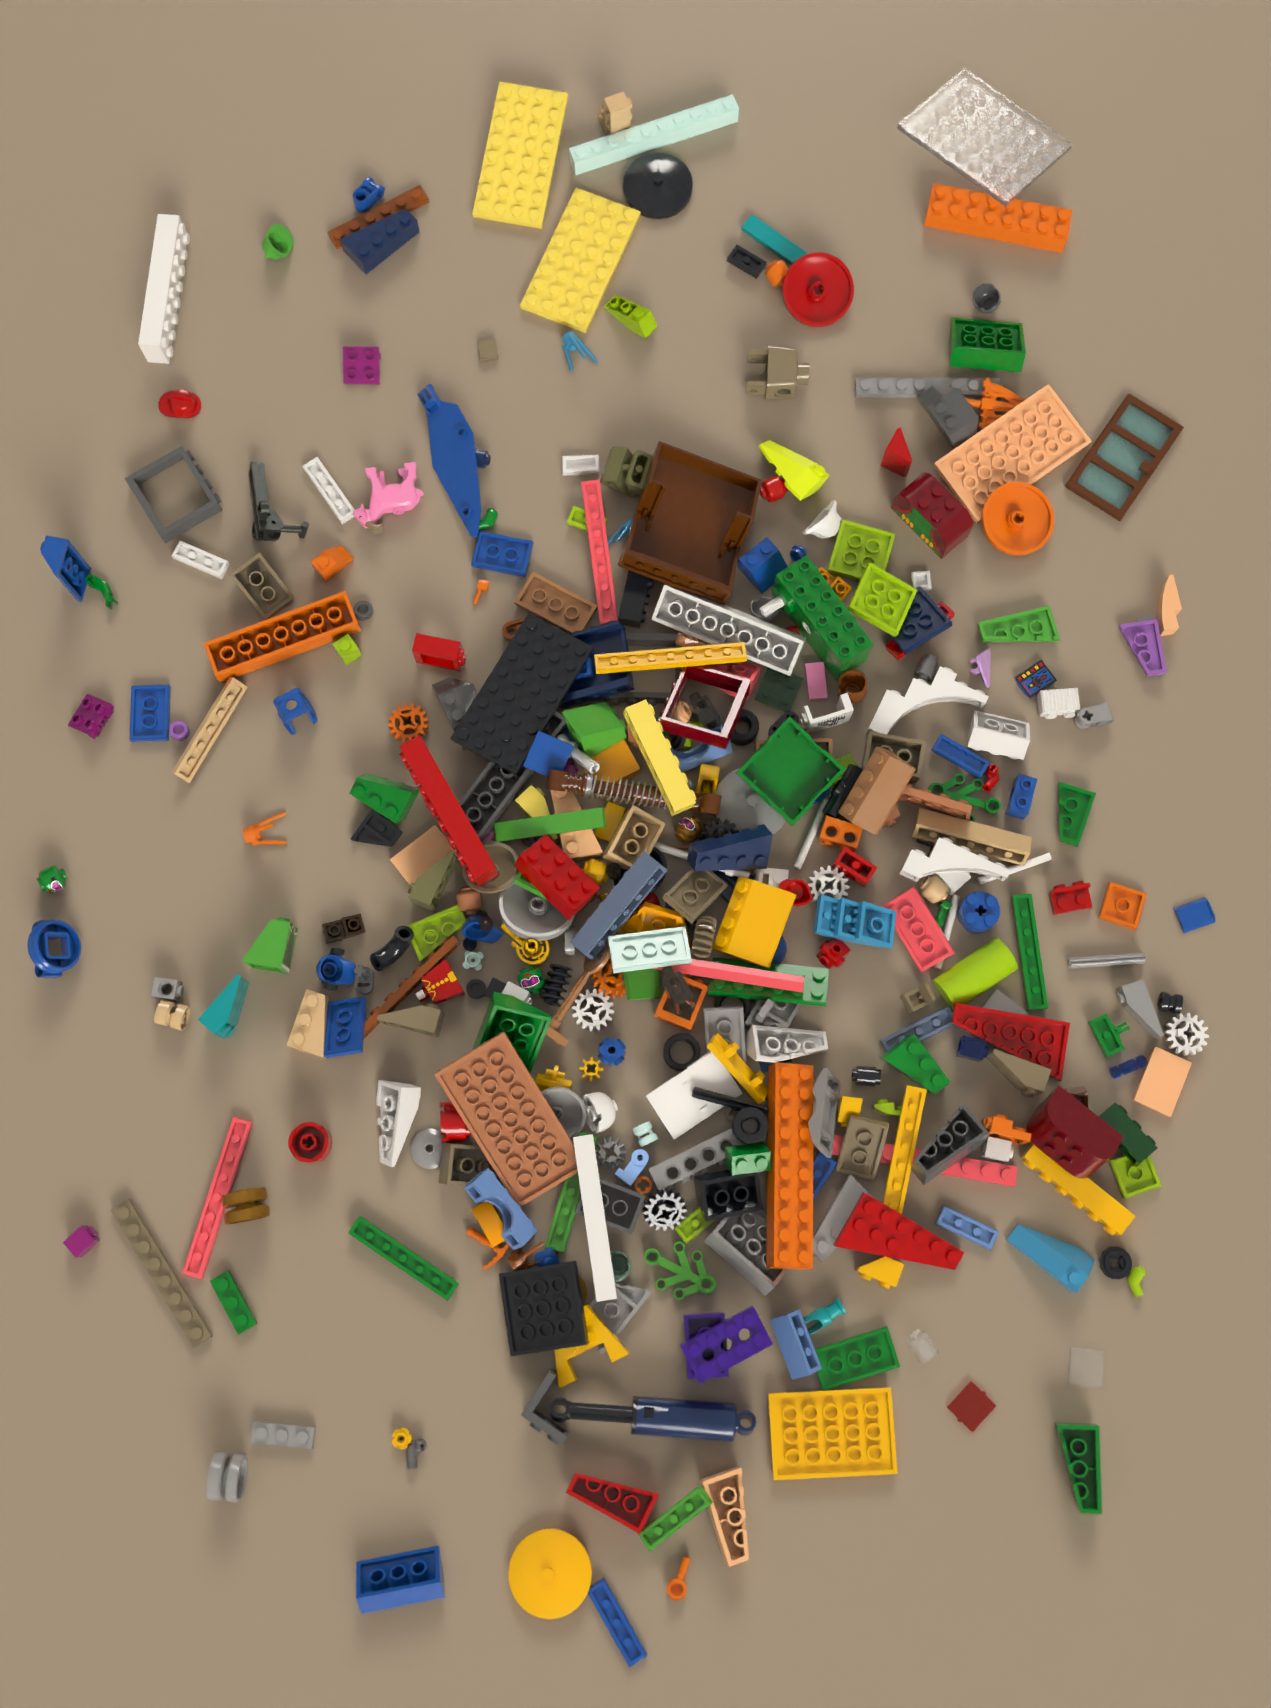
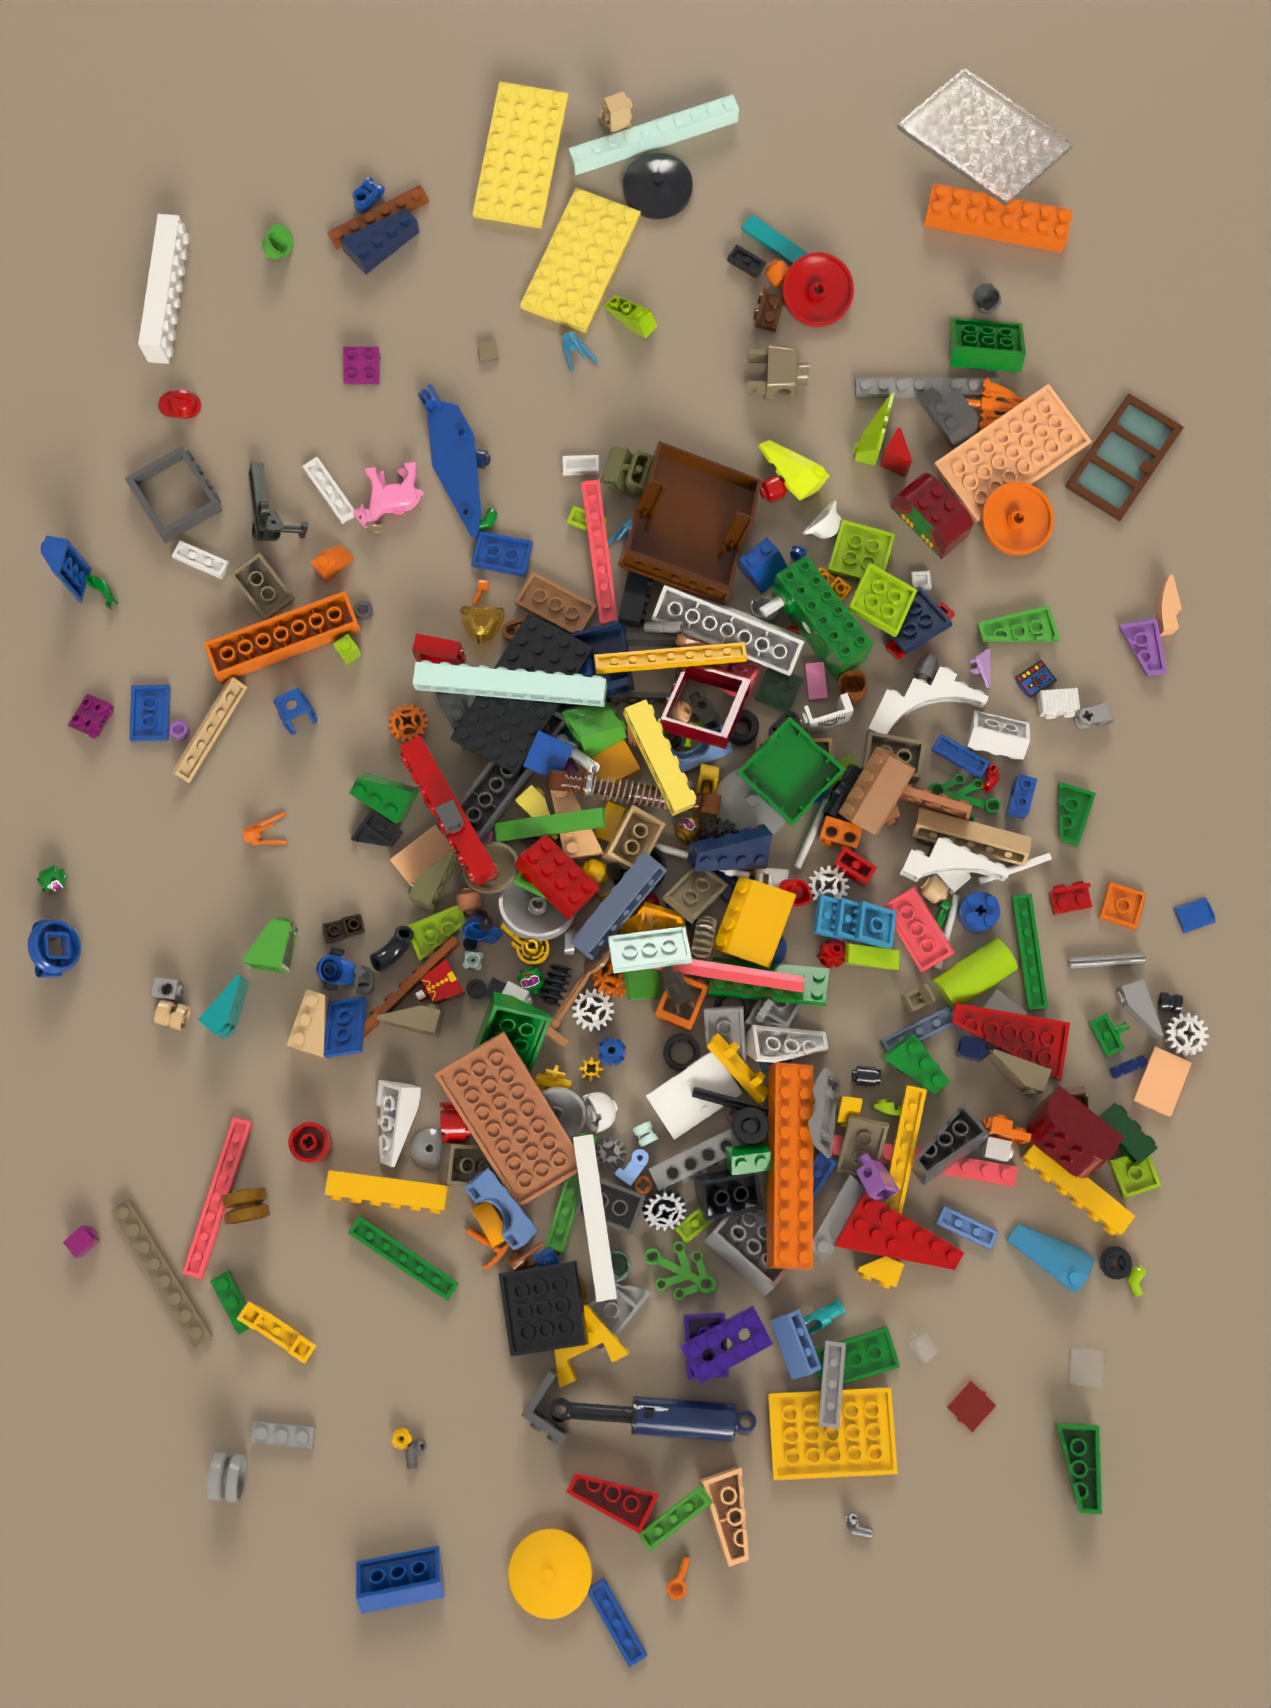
none -> yellow slope [237,1301,317,1364]
none -> yellow brick [325,1170,450,1214]
none -> light aqua brick [412,660,607,707]
none -> dark grey brick [435,800,465,833]
none -> clear yellow hat [460,606,505,644]
none -> light grey piece [644,621,683,633]
none -> reddish brown bracket [753,287,784,332]
none -> light grey plate [818,1341,846,1429]
none -> lime tile [845,944,900,970]
none -> flat silver arm [845,1513,872,1539]
none -> lime wedge [853,392,895,466]
none -> medium lavender torso [857,1153,900,1202]

